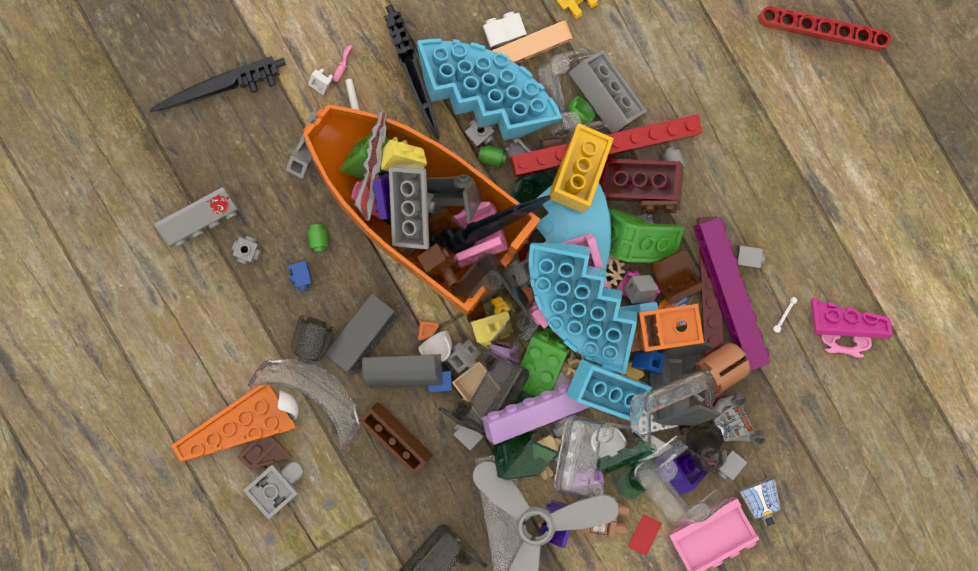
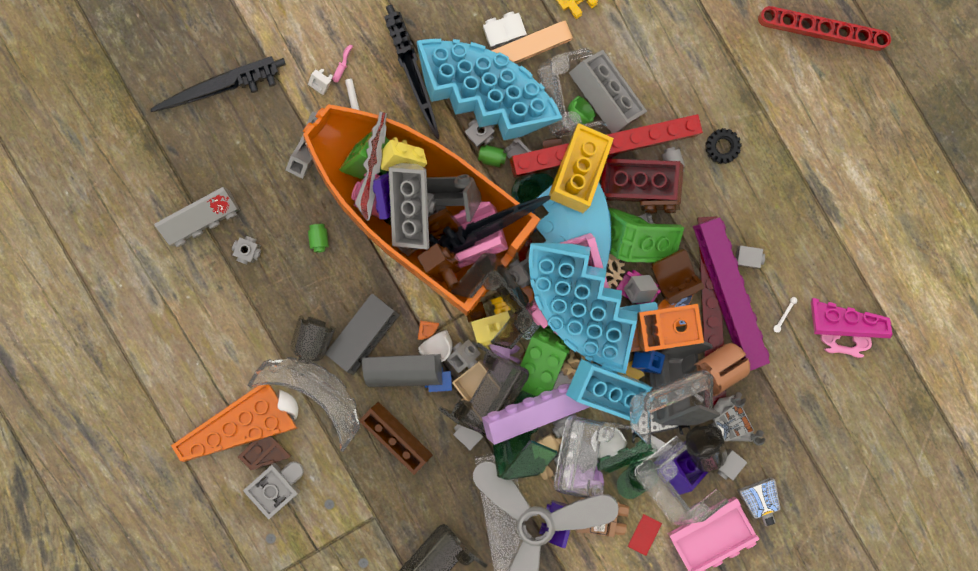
blue brick [287,261,313,291] -> none
none -> black tyre [705,128,742,164]

